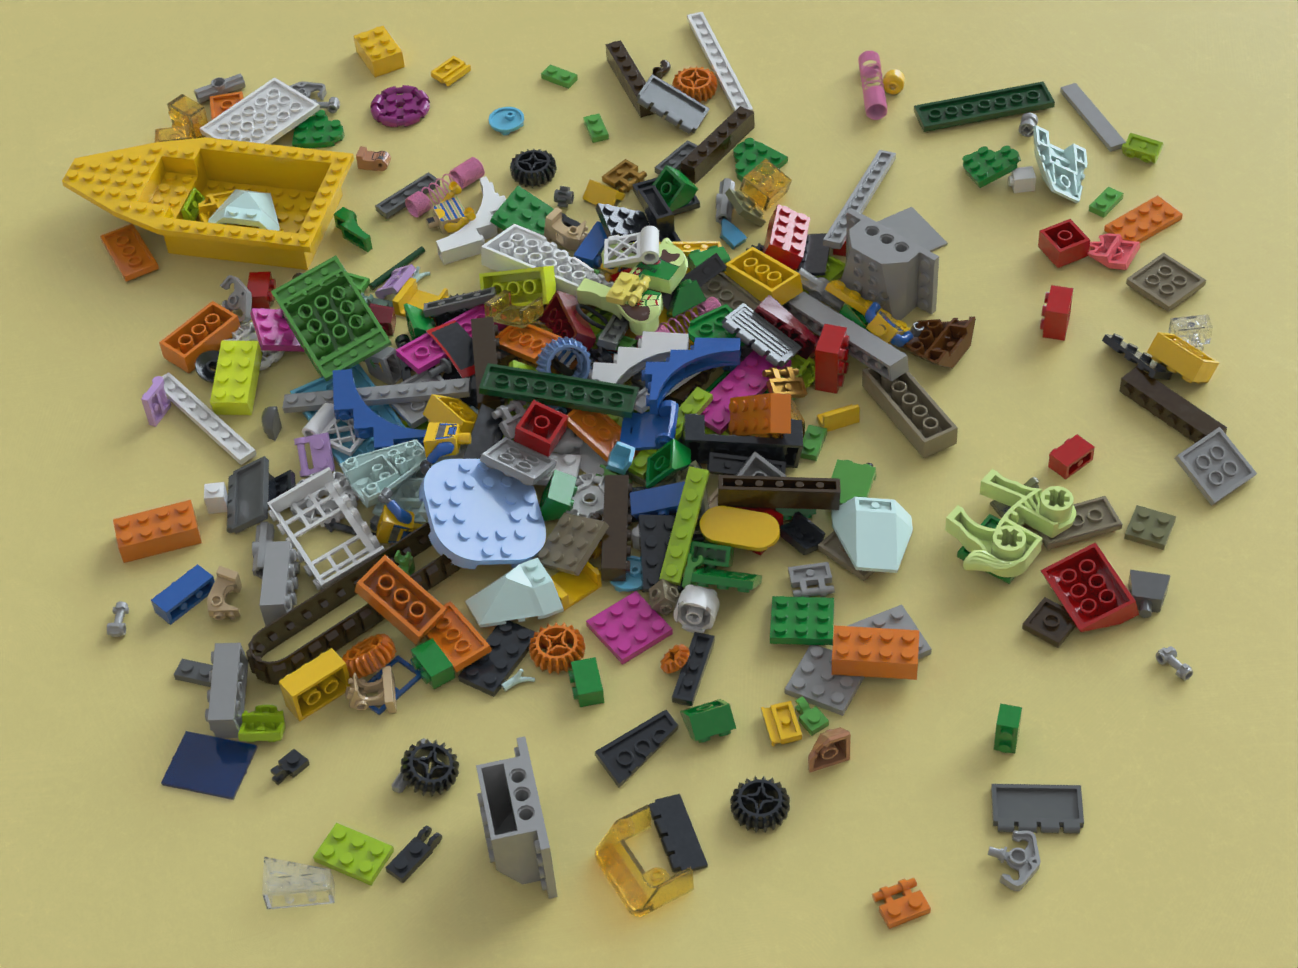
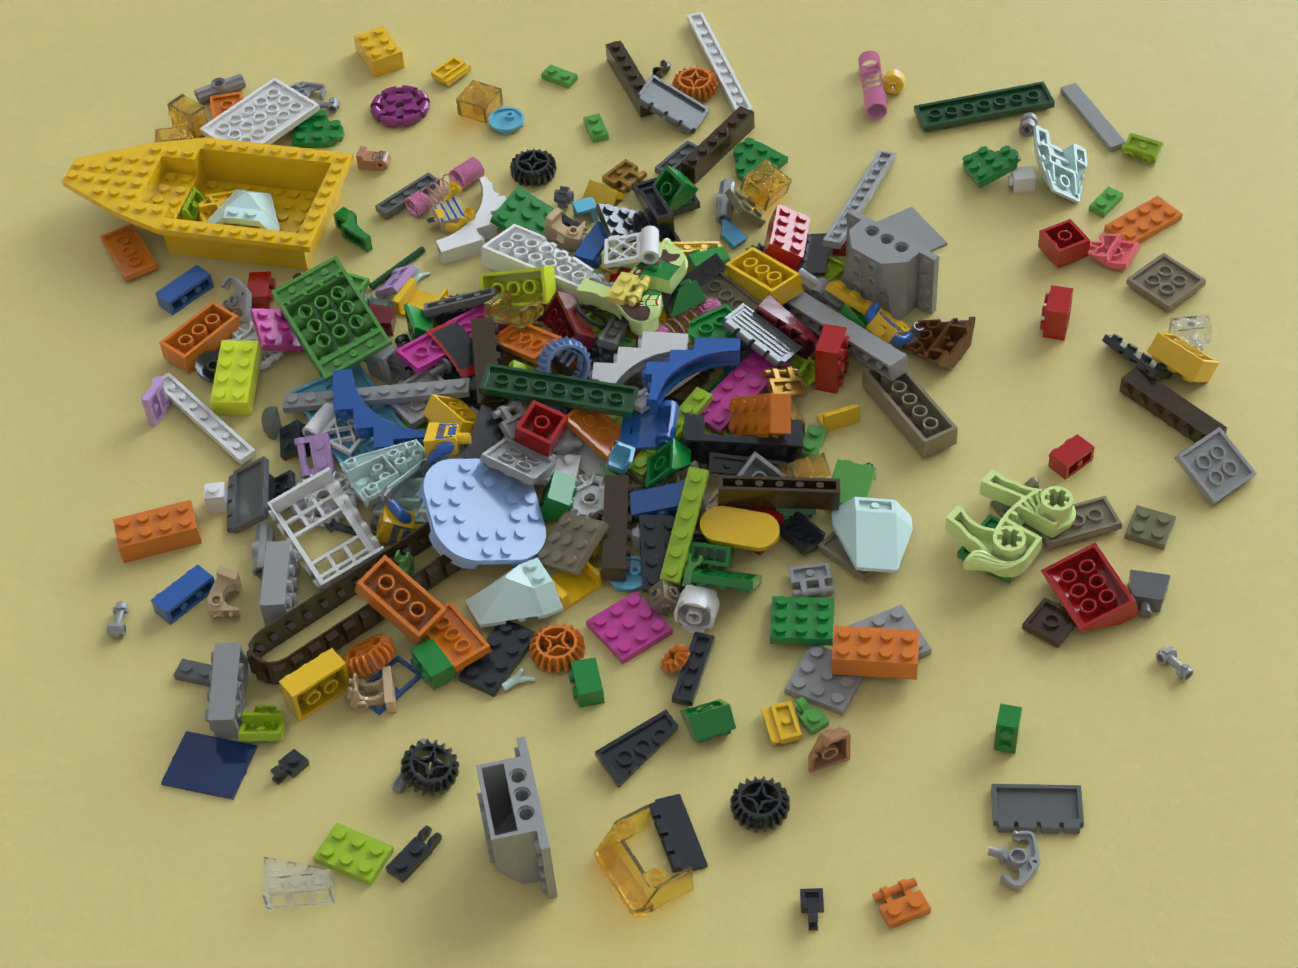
none -> blue brick [155,265,214,316]
none -> black bracket [280,419,311,461]
none -> clear yellow brick [456,80,503,124]
none -> medium azure panel [572,197,599,222]
none -> clear yellow brick [776,452,831,478]
none -> black plate [800,888,824,930]

